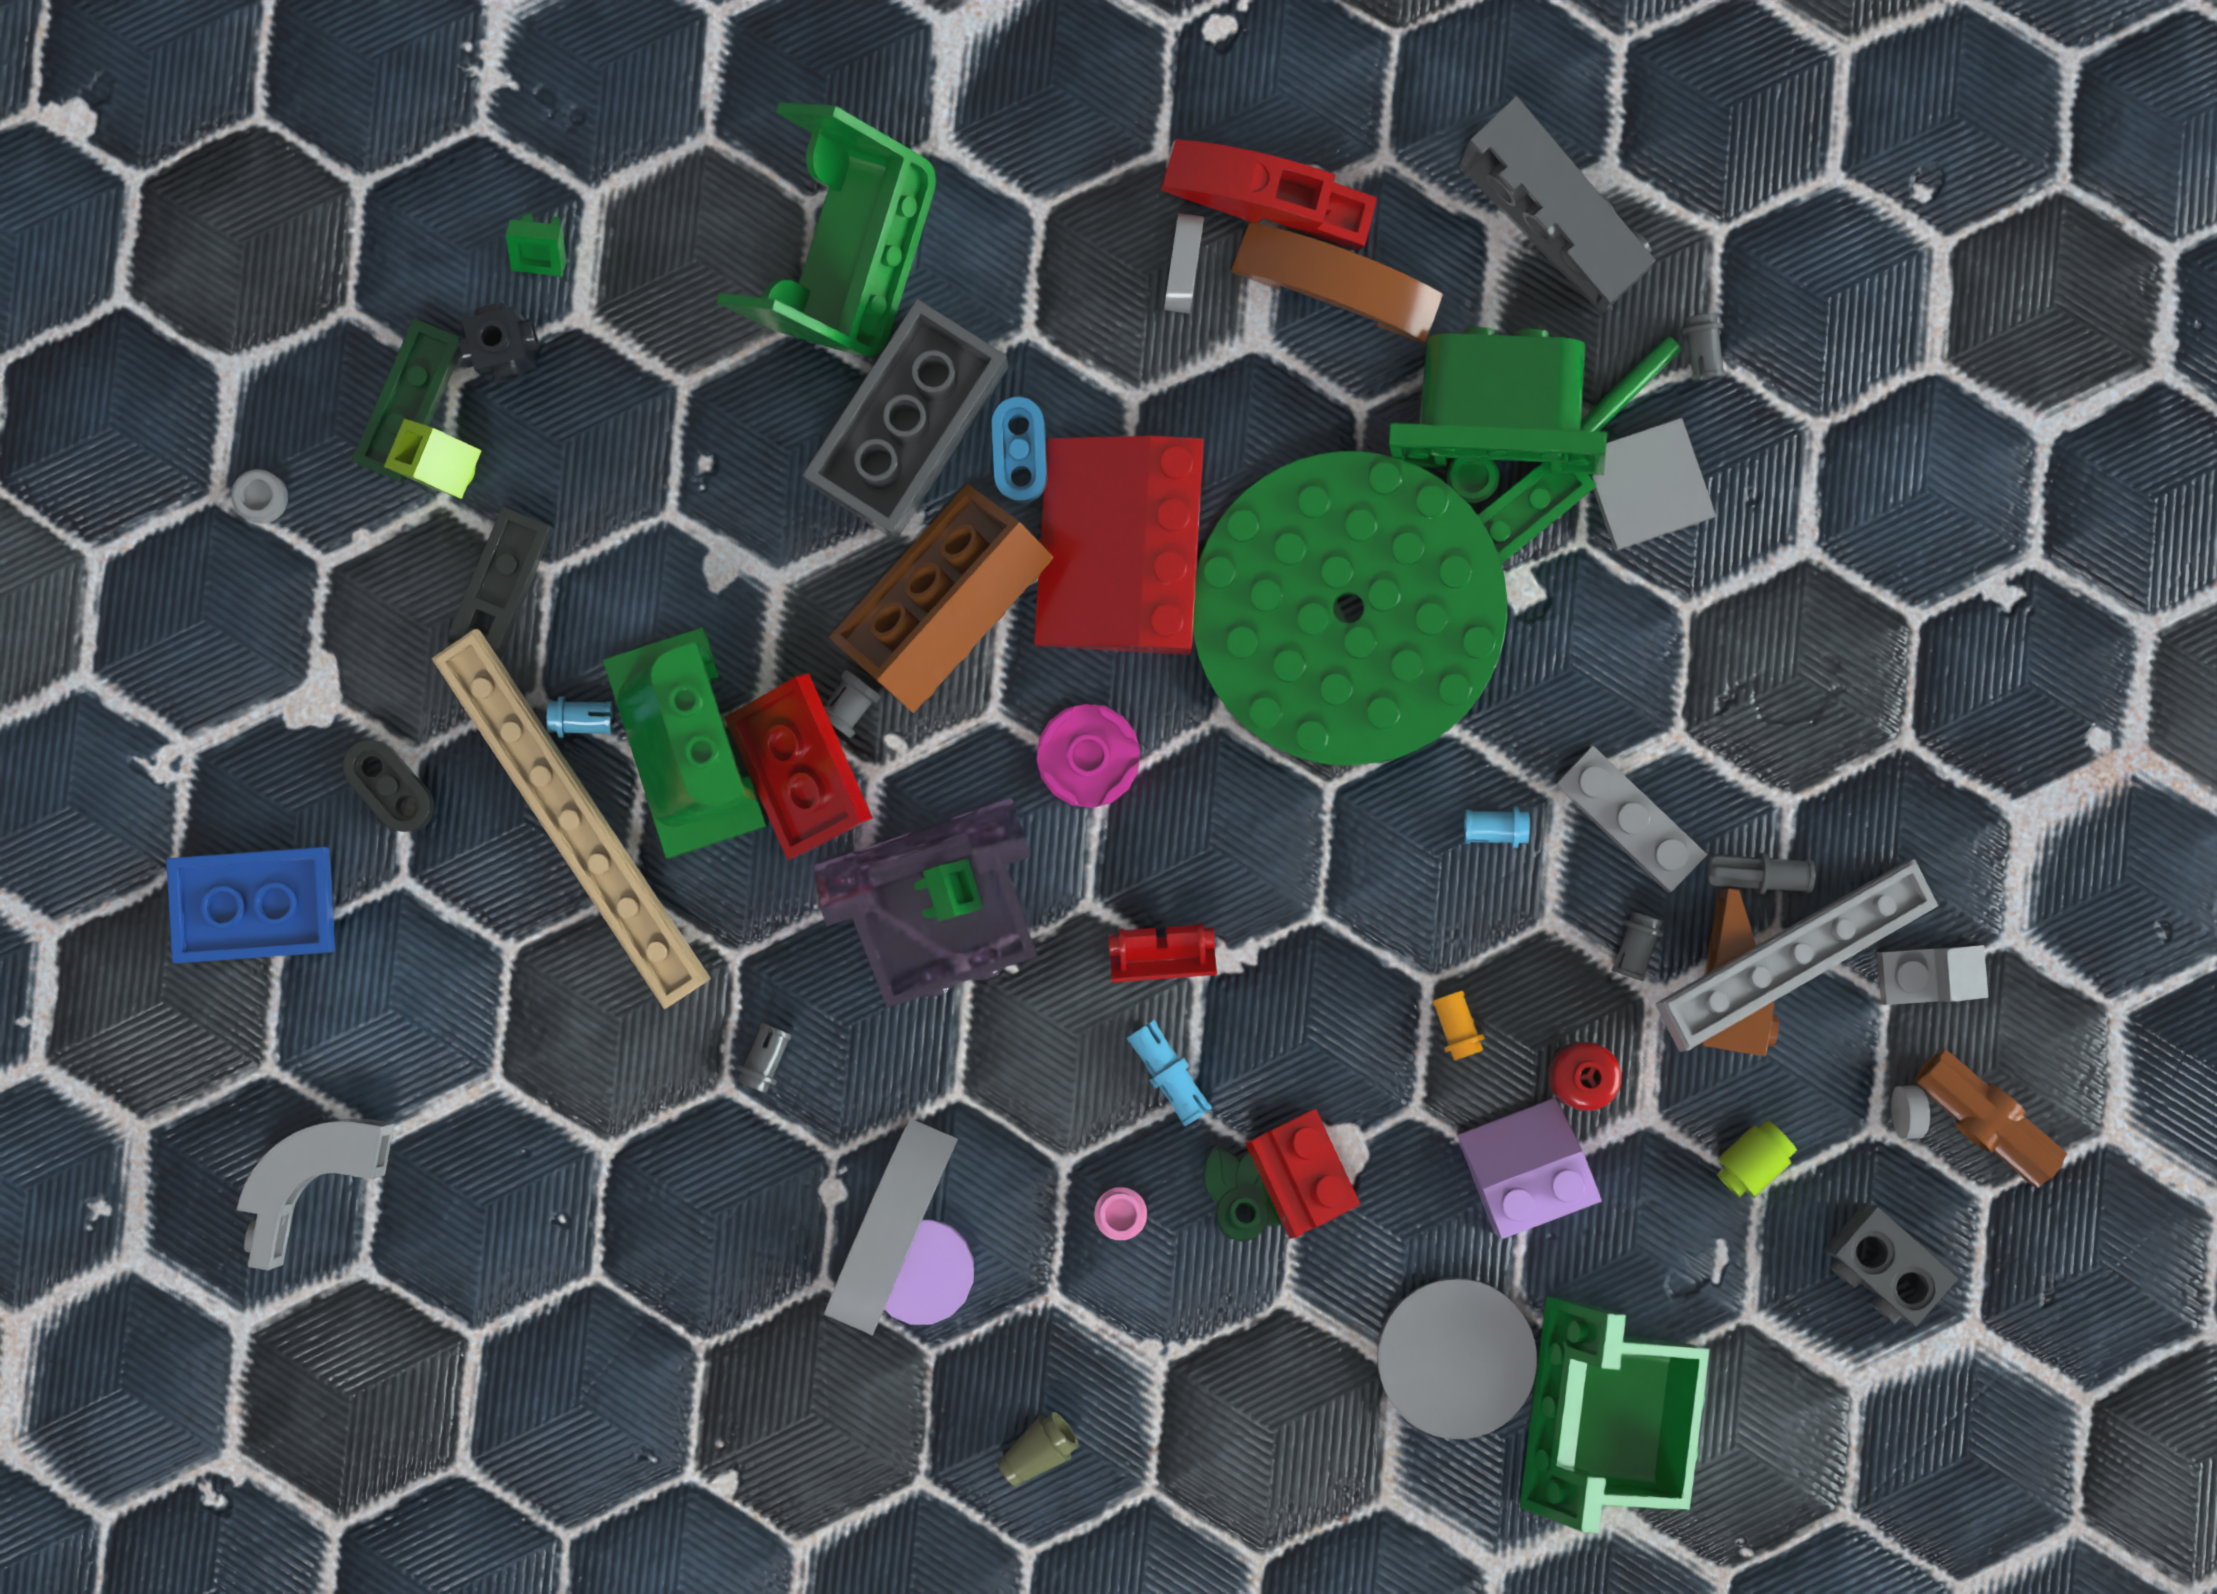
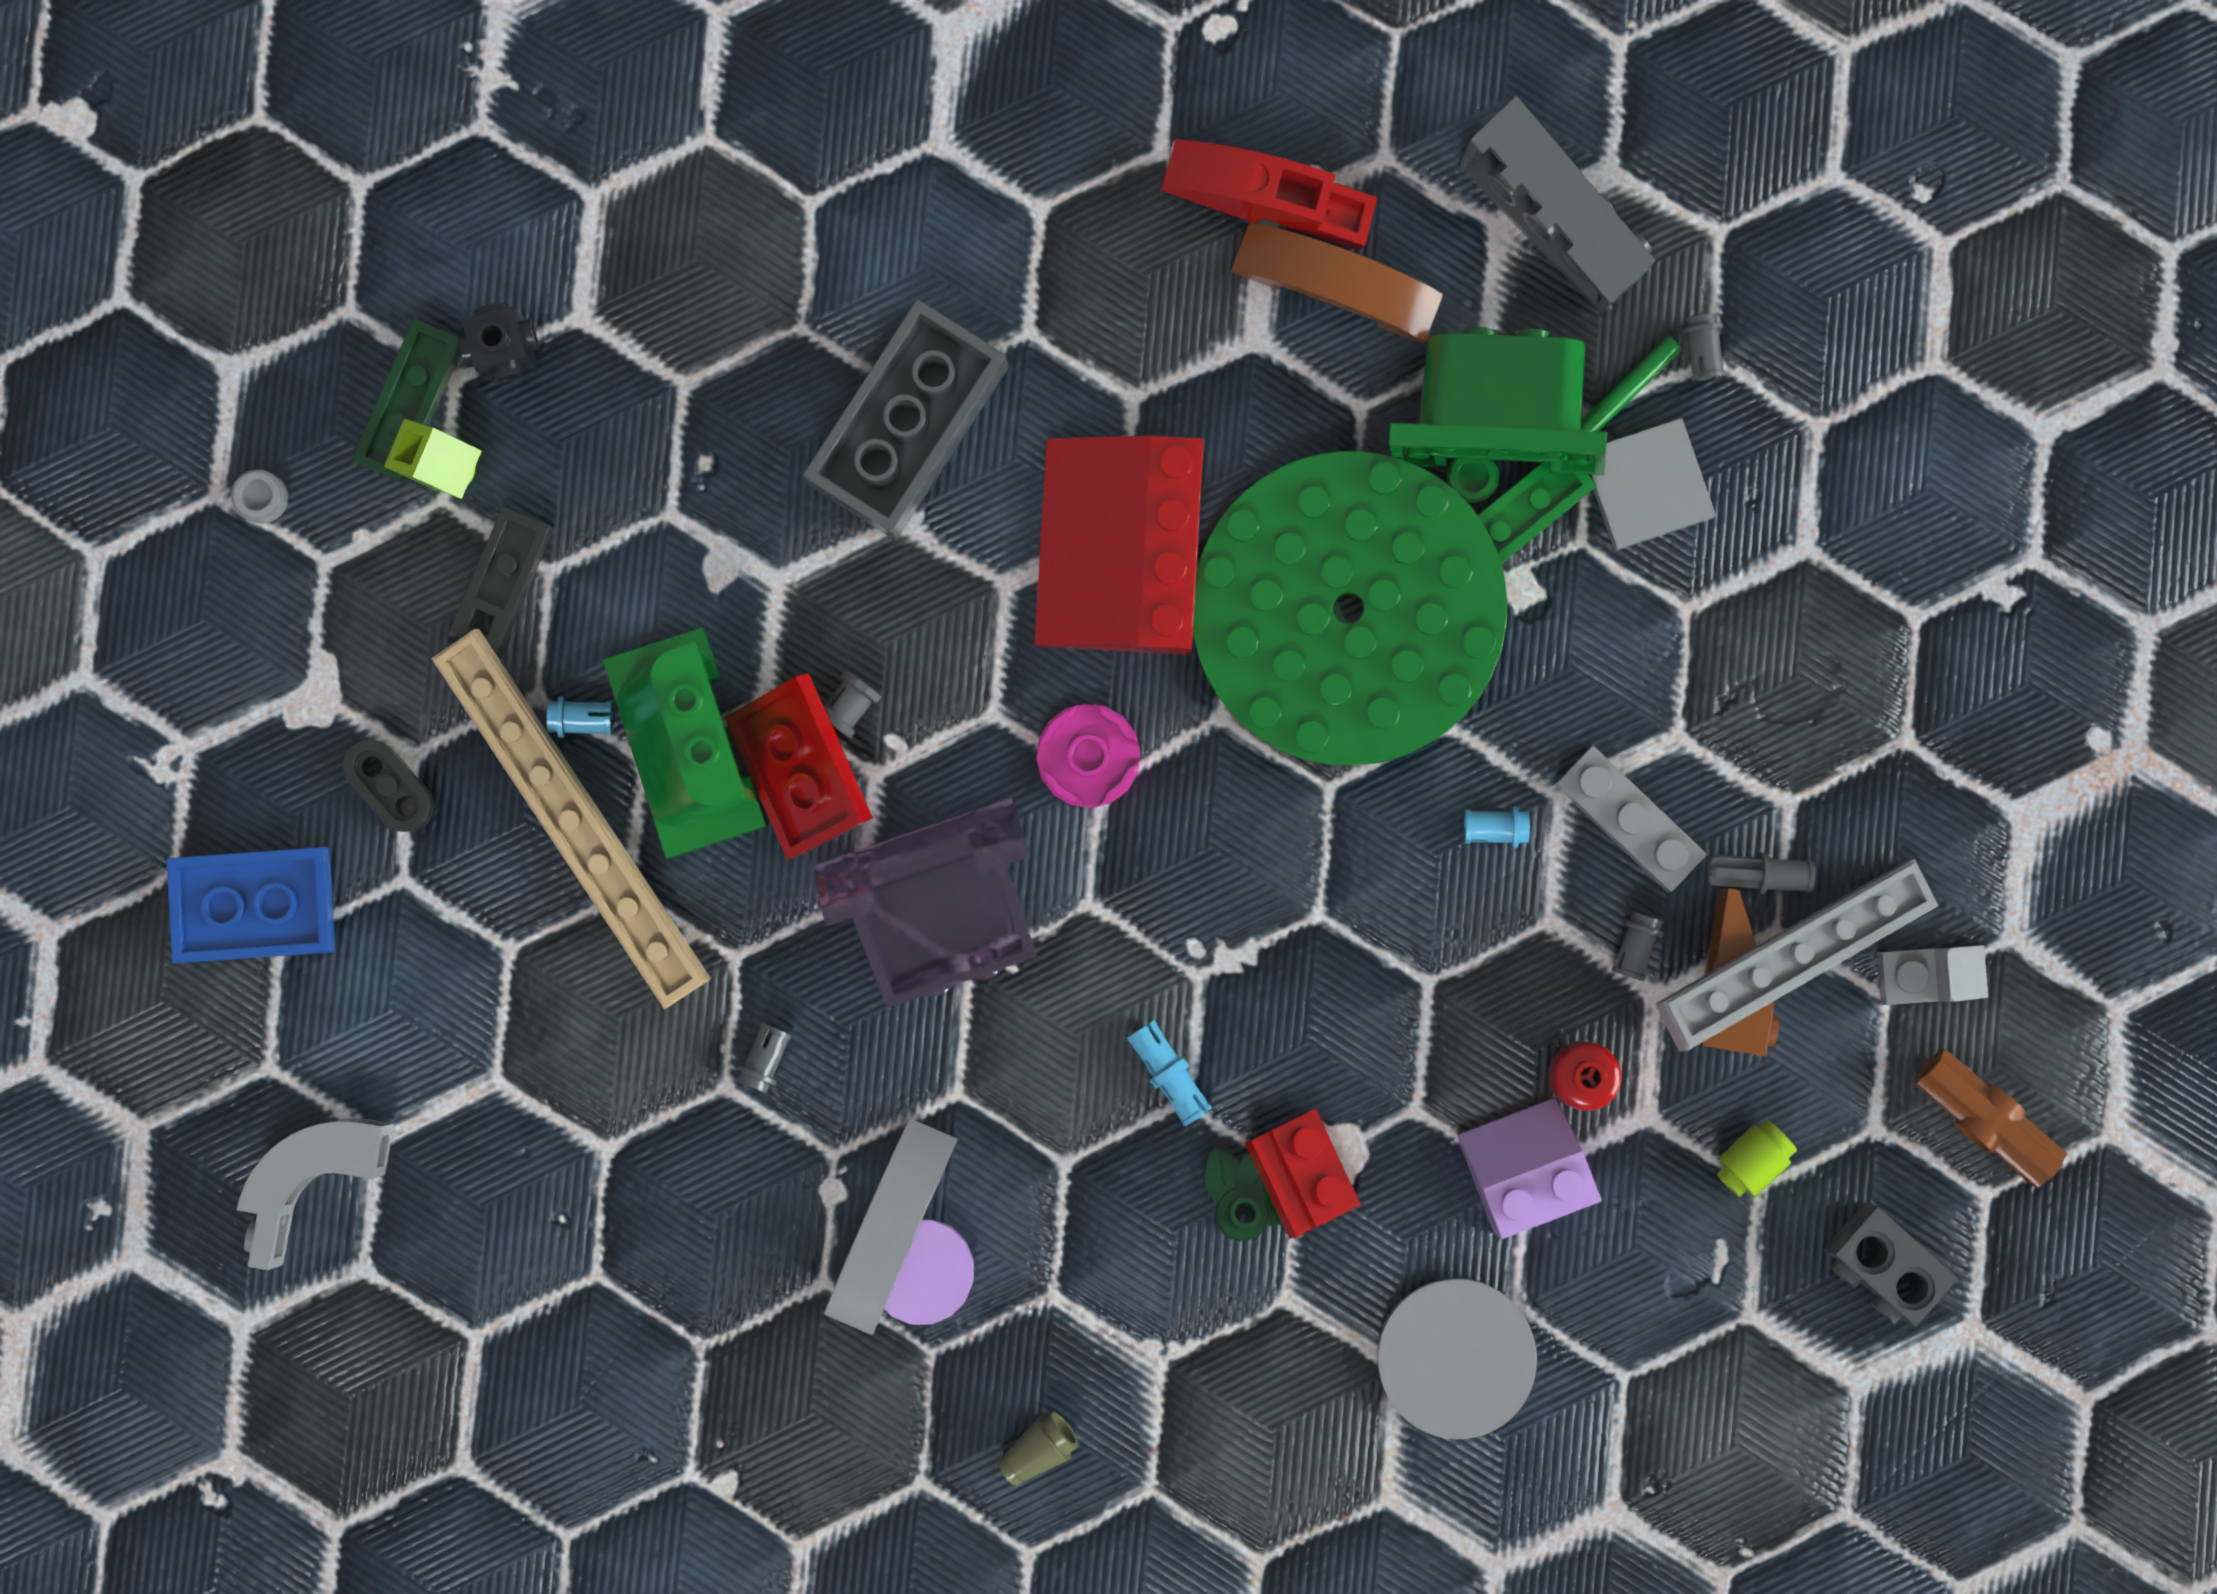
green tile [506,213,567,277] -> none
green windscreen [716,103,936,357] -> none
dark orange slope [828,484,1054,714] -> none
green tile [914,859,983,922] -> none
dark azure plate [992,397,1048,504] -> none
bright pink plate [1094,1187,1147,1240] -> none
red hinge [1108,923,1217,983] -> none
light grey beam [1164,213,1204,314] -> none
light orange pin [1432,991,1485,1061] -> none
green windscreen [1520,1296,1709,1533] -> none
light grey tile [1891,1085,1930,1139] -> none

